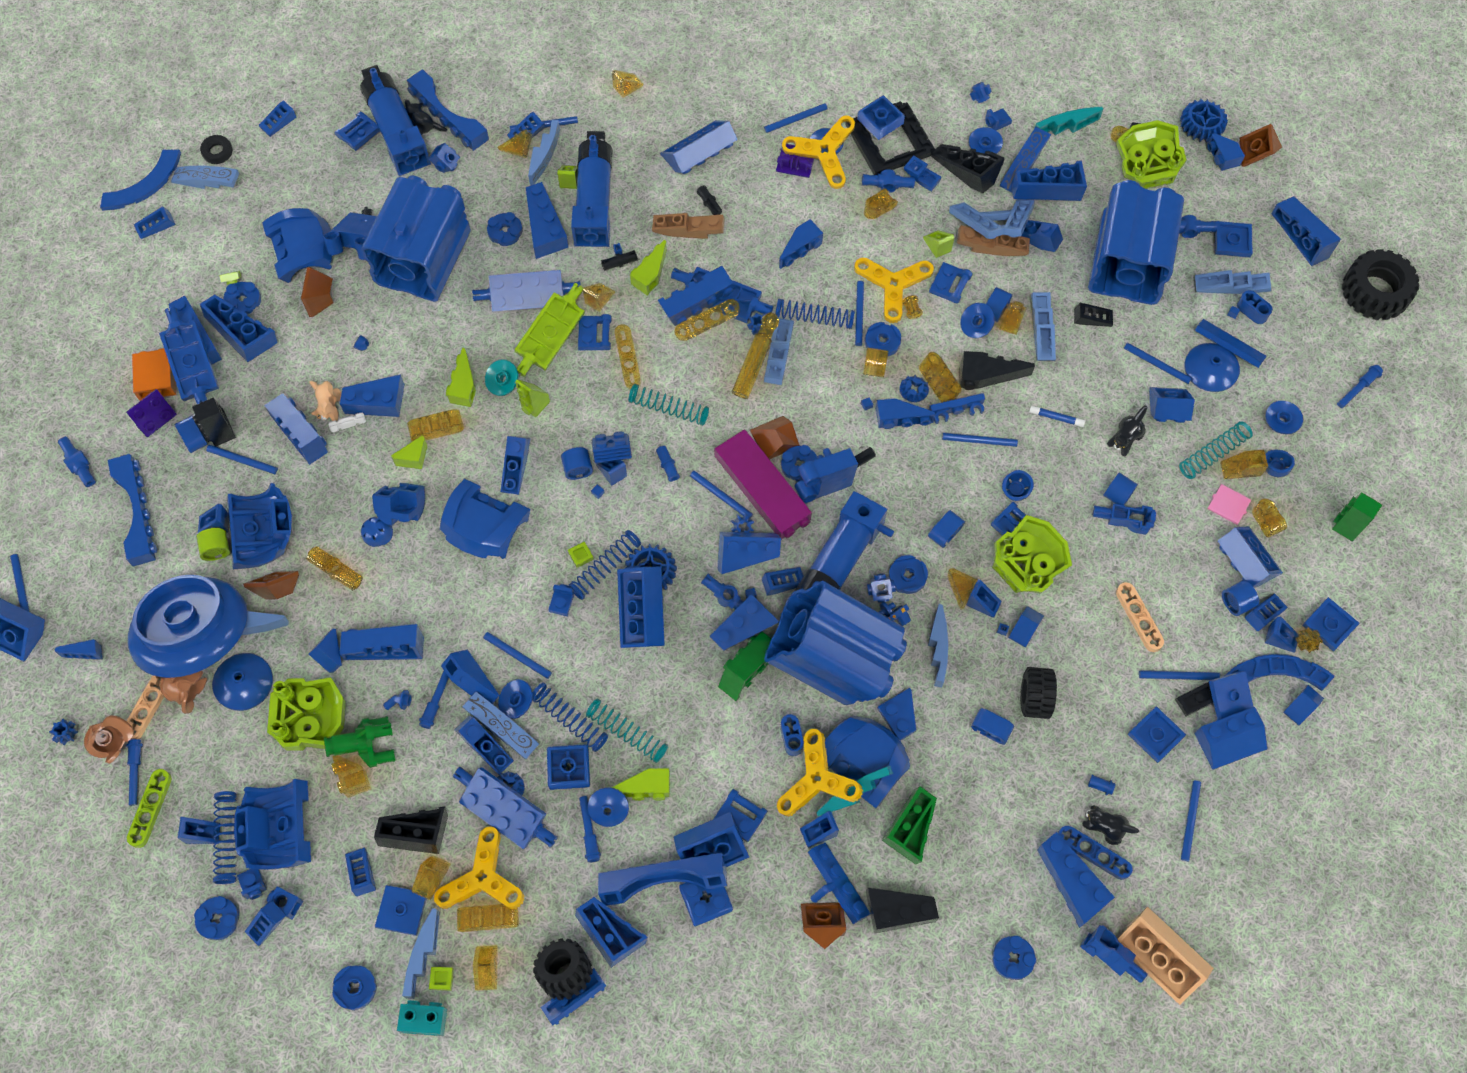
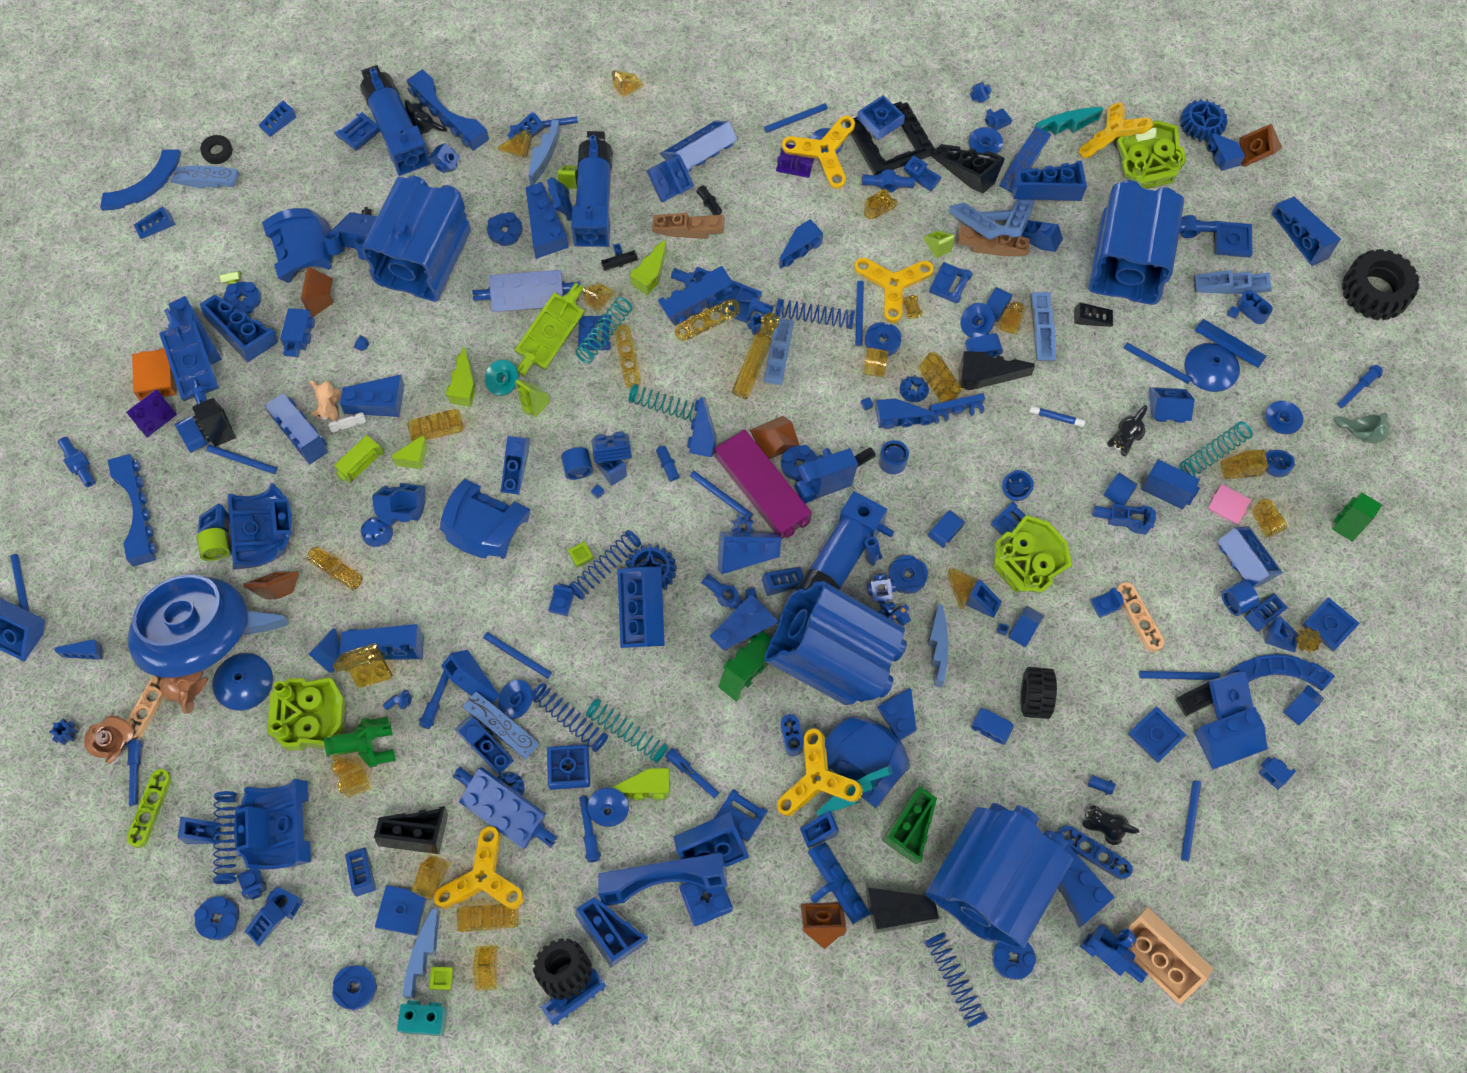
blue bar [942,433,1018,447] -> none
none -> blue brick [280,308,315,358]
none -> clear yellow bracket [333,643,393,688]
none -> lime window [334,435,385,484]
none -> blue plate [547,177,572,221]
none -> teal piece [575,297,633,363]
none -> blue slope [646,154,694,202]
none -> blue pin [665,748,719,799]
none -> blue slope [687,397,717,457]
none -> blue bar [864,536,883,566]
none -> blue piece [879,440,909,475]
none -> blue piece [924,932,988,1028]
none -> blue brick [925,803,1074,949]
none -> blue beam [965,333,1003,357]
none -> yellow piece [1079,102,1154,159]
none -> blue bracket [1090,587,1124,618]
none -> blue hinge [1117,928,1137,948]
none -> blue brick [1141,459,1200,510]
none -> blue brick [1259,756,1296,790]
none -> sand green piece [1333,413,1390,444]

